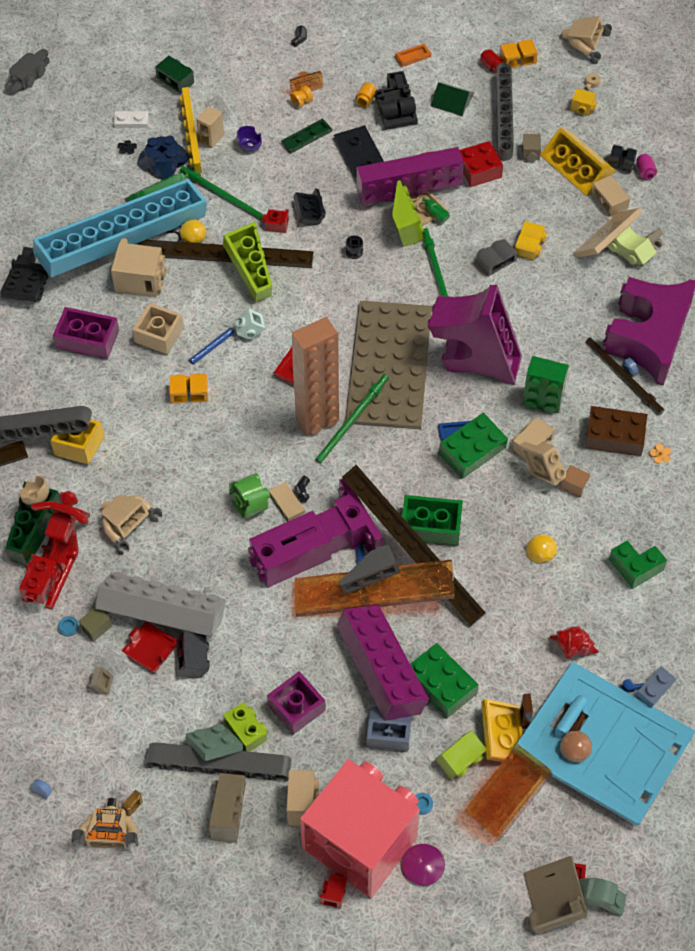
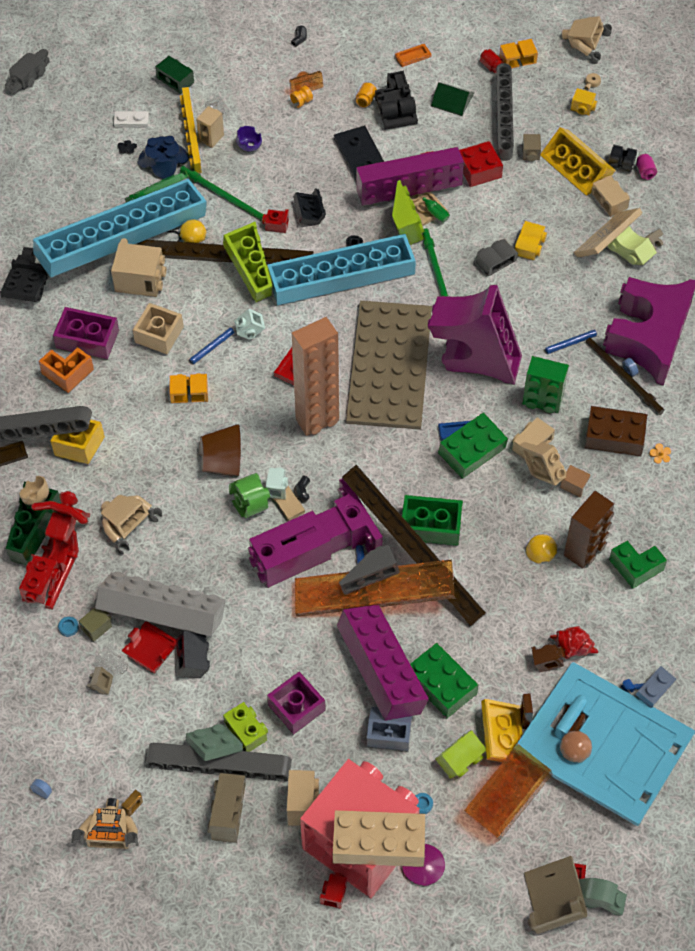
dark green tile [281,118,332,154] -> none
green bar [316,374,389,463] -> none
none -> orange brick [38,347,94,393]
none -> reddish brown slope [198,424,241,477]
none -> light aqua brick [266,468,288,500]
none -> medium azure brick [267,234,416,305]
none -> tan brick [333,810,425,867]
none -> reddish brown brick [531,644,565,672]
none -> blue bar [545,329,597,354]
none -> reddish brown brick [564,491,615,569]

